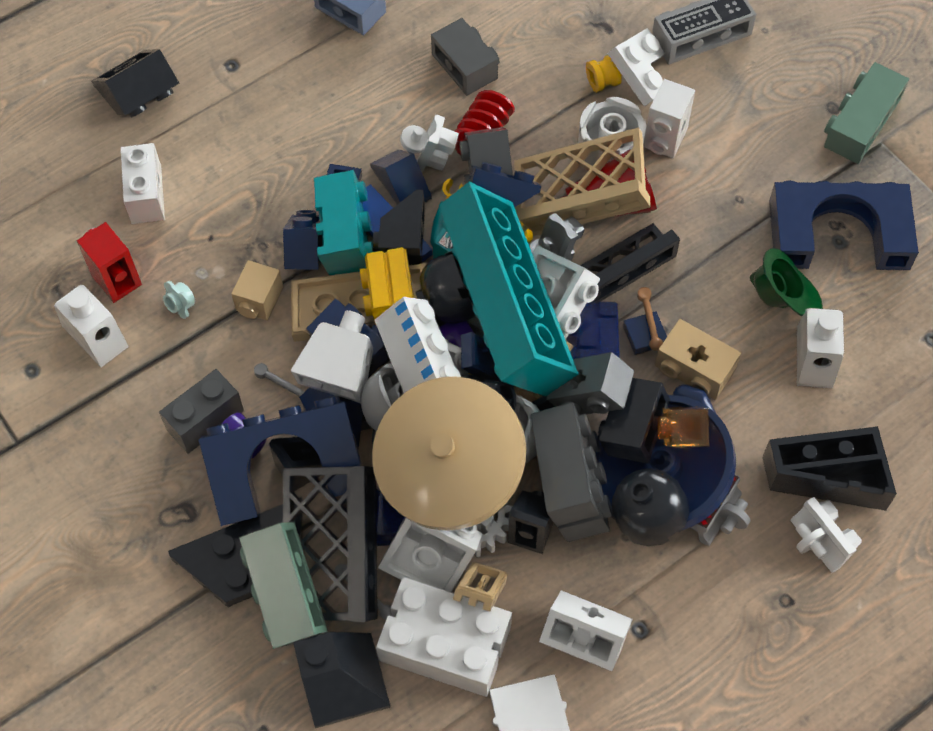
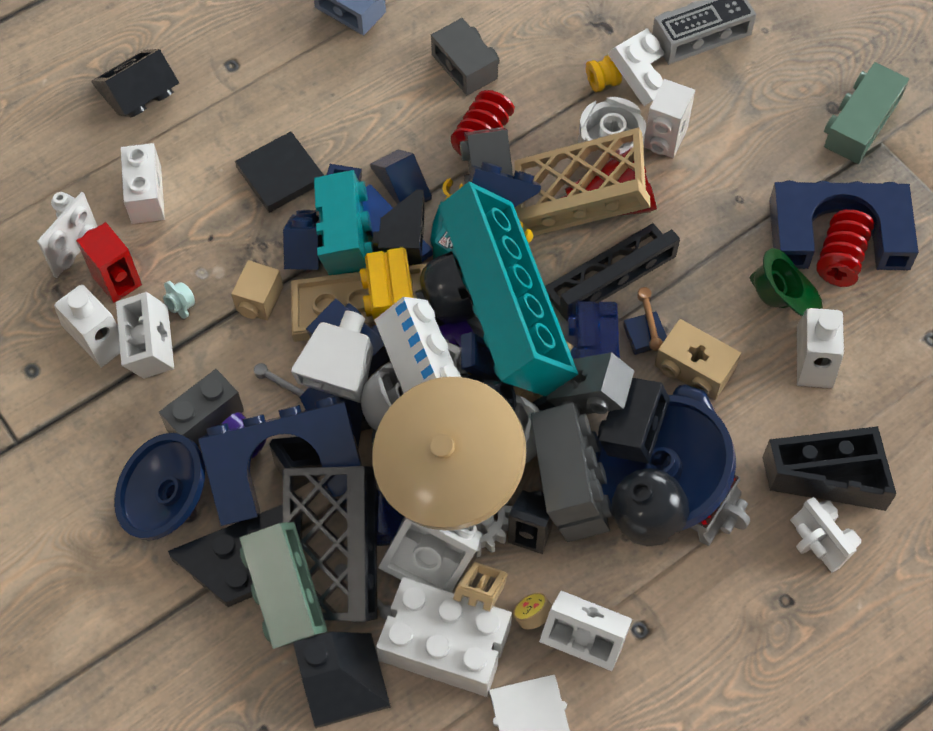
white hips [400,114,459,173] -> none
dark grey hips [530,213,585,261] -> none
white plate [532,245,600,340] -> none
clear orange brick [657,406,709,448] -> none
none -> white hinge [37,192,98,278]
none -> dark blue dish [114,433,205,540]
none -> white brick [116,292,174,378]
none -> black tile [235,131,324,213]
none -> tile [513,593,552,630]
none -> red piece [816,210,874,287]

